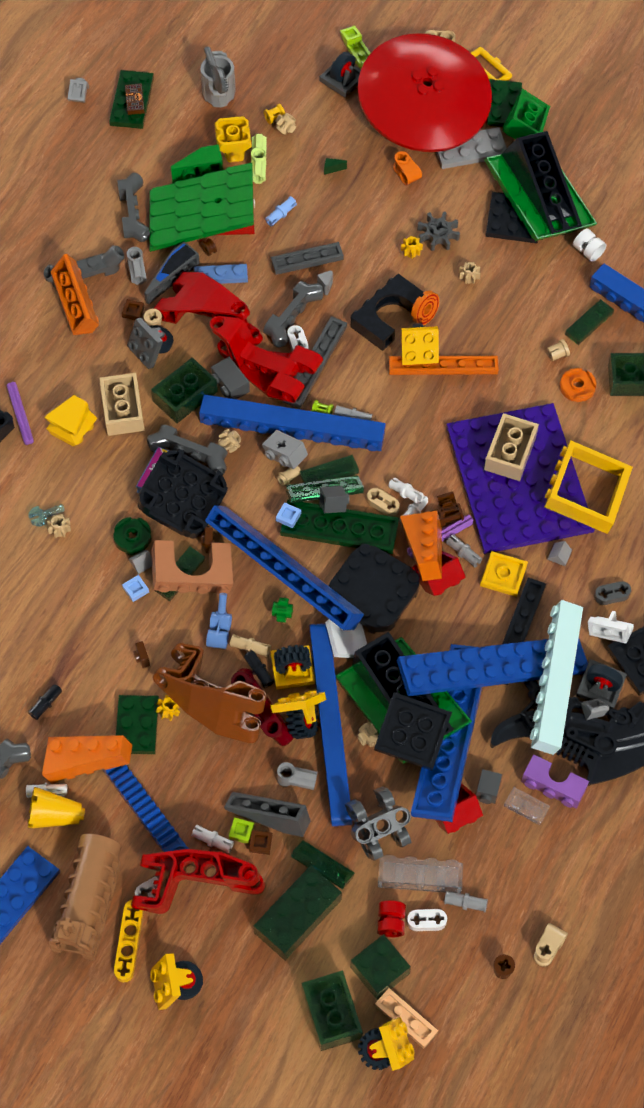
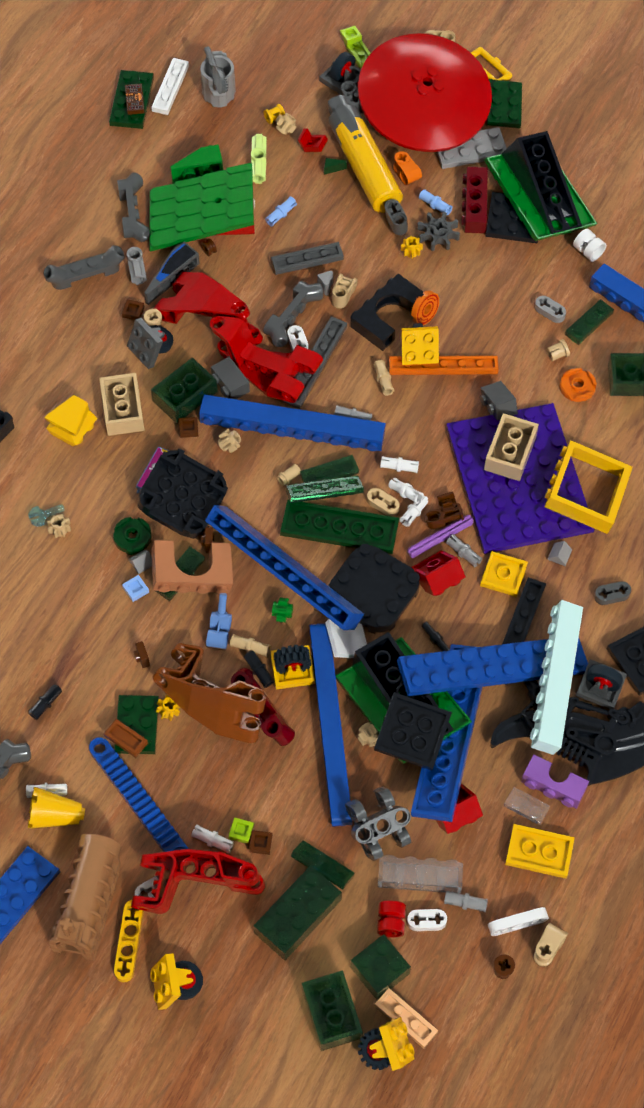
medium lavender axle [7,382,34,445] -> none
orange wedge [42,735,132,784] -> none
orange slope [51,254,99,335] -> none
light grey bracket [68,78,89,103] -> none
dark grey plate [147,425,228,474] -> none
medium blue plate [194,264,248,284] -> none
yellow piece [215,116,252,162] -> none
dark grey slope [224,792,311,837] -> none
light grey brick [262,430,308,469] -> none
plate [271,690,326,739] -> none
light blue plate [276,502,301,528] -> none
light grey piece [277,762,318,790] -> none
lime bush [311,400,334,414] -> none
dark grey brick [319,486,349,514] -> none
orange wedge [400,511,442,581] -> none
tan gear [459,262,481,284] -> none
dark grey brick [476,769,502,804] -> none
green slope [503,88,550,140] -> none
light grey slope [581,698,609,720] -> none
white panel [588,611,634,643] -> none
none -> dark orange tile [103,719,148,758]
none -> white plate [152,58,189,115]
none -> reddish brown plate [179,417,199,438]
none -> red bracket [298,128,328,152]
none -> yellow piece [328,81,408,235]
none -> tan piece [332,273,358,309]
none -> tan pin [373,360,394,396]
none -> white pin [380,456,419,473]
none -> light blue pin [419,189,453,216]
none -> black bar [421,622,450,651]
none -> dark red brick [461,167,488,234]
none -> dark grey brick [480,381,518,421]
none -> white beam [488,907,549,936]
none -> yellow plate [505,824,575,879]
none -> light grey beam [535,296,566,323]

